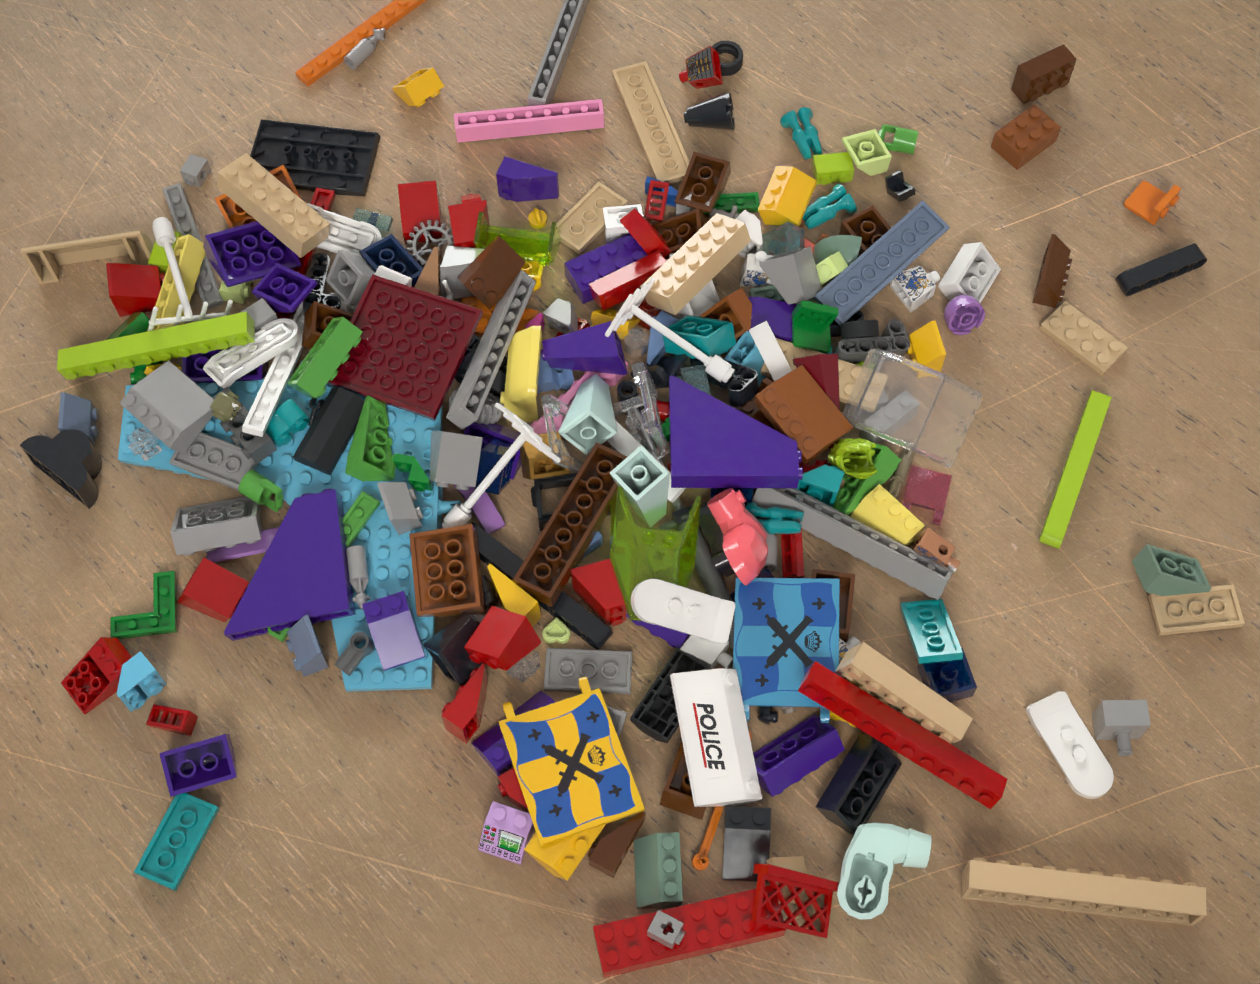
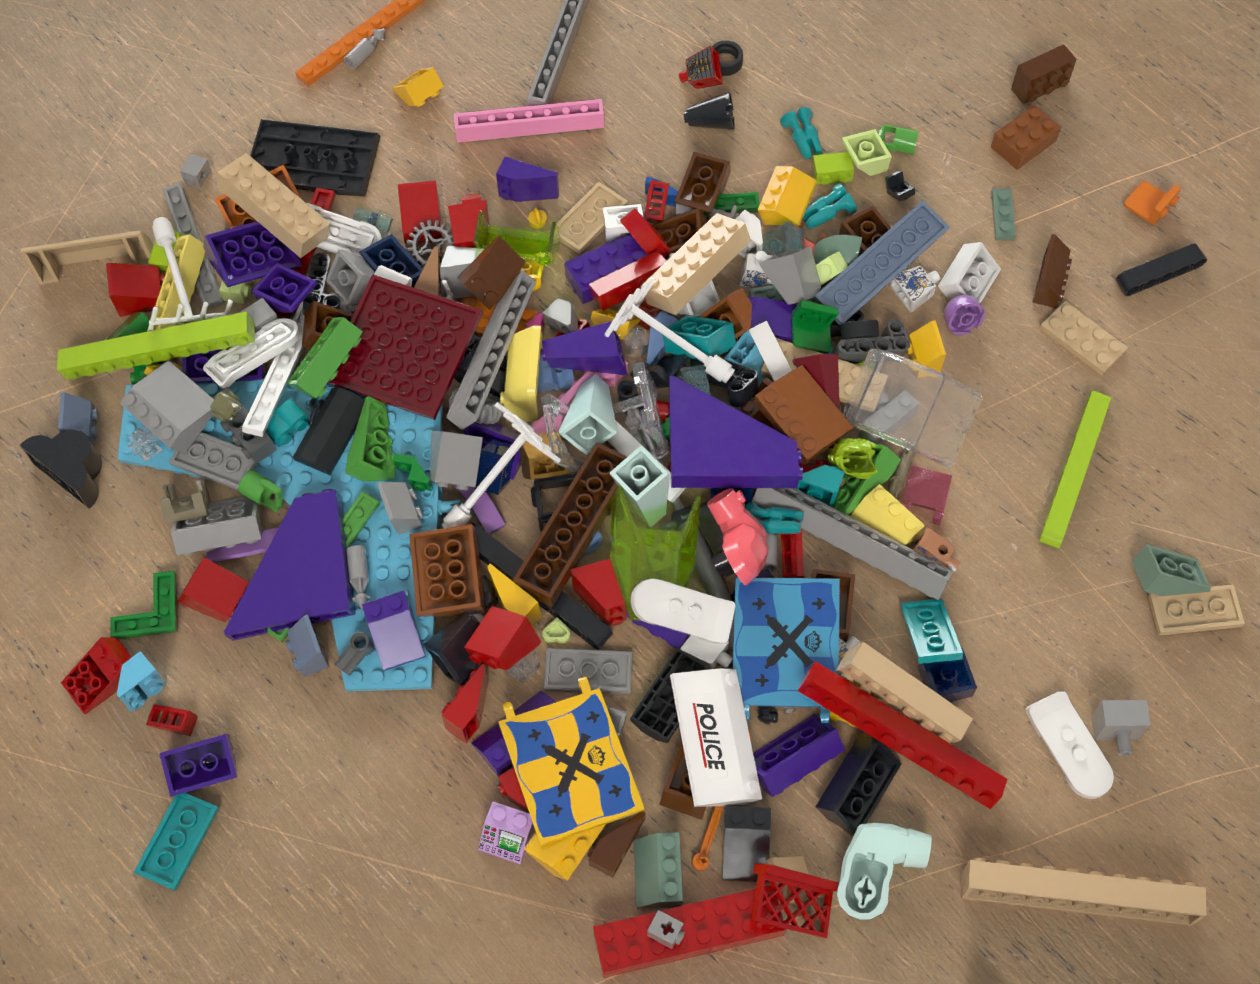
tan plate [612,61,690,184] -> none
none -> dark tan panel [159,478,210,524]
none -> sand green plate [991,189,1016,241]

